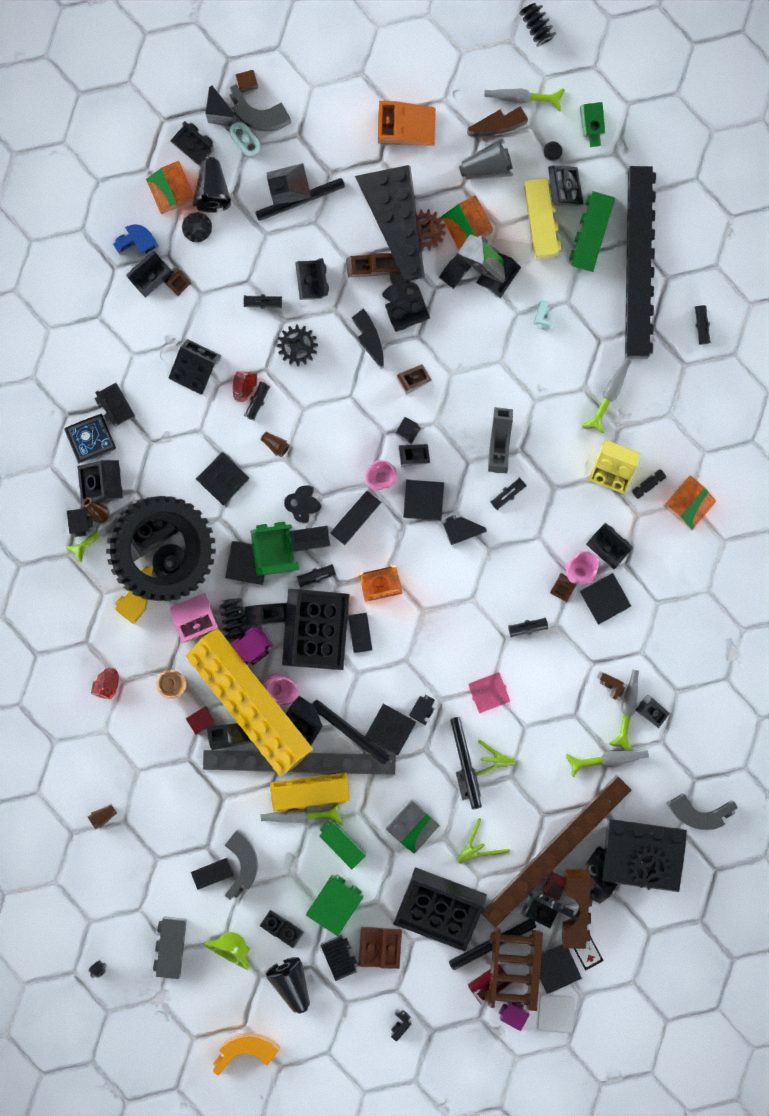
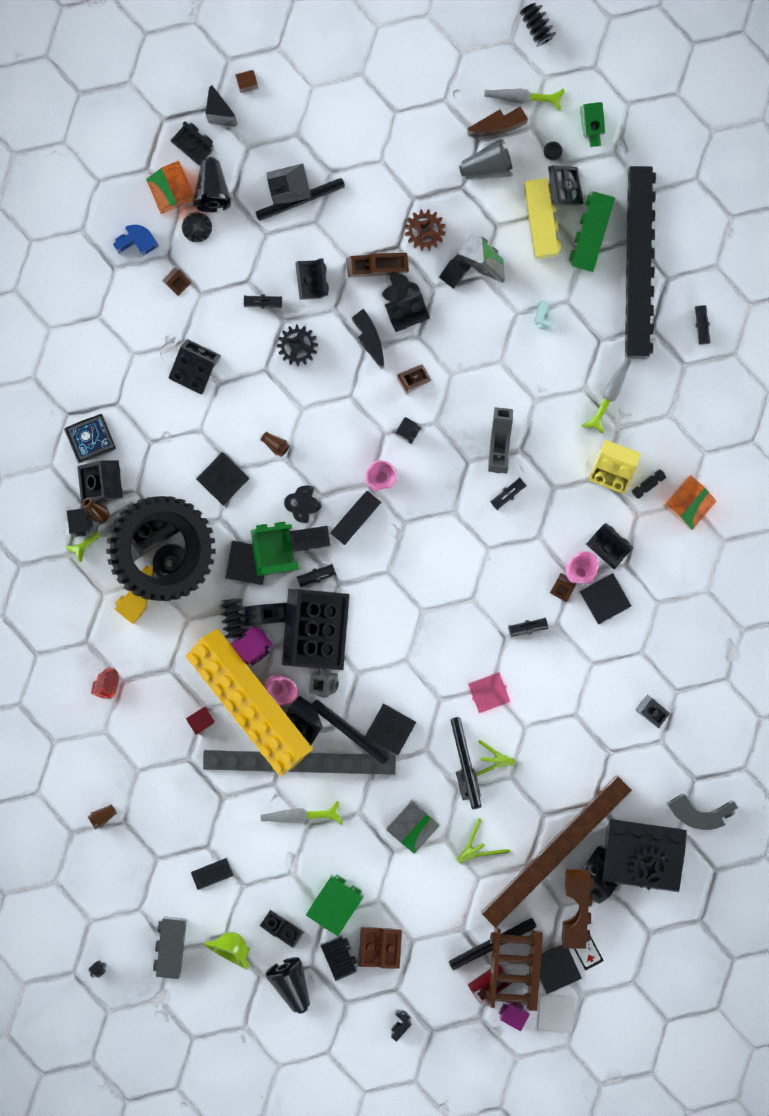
black bracket [94,382,135,427] -> none
black bracket [126,251,173,298] -> none
light nougat hair [156,670,187,699] -> none
bright pink slope [169,593,220,643] -> none
black slope [207,723,253,750] -> none
light orange arch [213,1033,280,1076] -> none
dark grey arch [224,829,258,900] -> none
dark grey arch [229,84,291,132] -> none
light aqua plate [230,122,261,157] -> none
clear red rock [232,371,258,402] -> none
black pin [243,381,271,421] -> none
yellow brick [270,772,350,812] -> none
green brick [319,820,366,870] -> none
black slope [348,612,373,653] -> none
black wing [355,165,425,281] -> none
clear orange slope [359,565,403,603] -> none
orange slope [378,101,436,146] -> none
black slope [393,867,487,952] -> none
black slope [398,444,430,467] -> none
black tile [403,479,444,521] -> none
black brick [409,694,435,725] -> none
clear orange slope [441,195,493,250] -> none
black slope [442,515,487,546] -> none
black panel [476,252,521,299] -> none
white sticker [495,238,532,264] -> none
black bracket [520,893,579,928] -> none
dark red panel [541,871,565,900] -> none
light grey piece [566,750,649,777] -> none
reddish brown bracket [597,671,625,700] -> none
light grey piece [609,669,640,751] -> none
none -> dark grey brick [309,669,339,698]

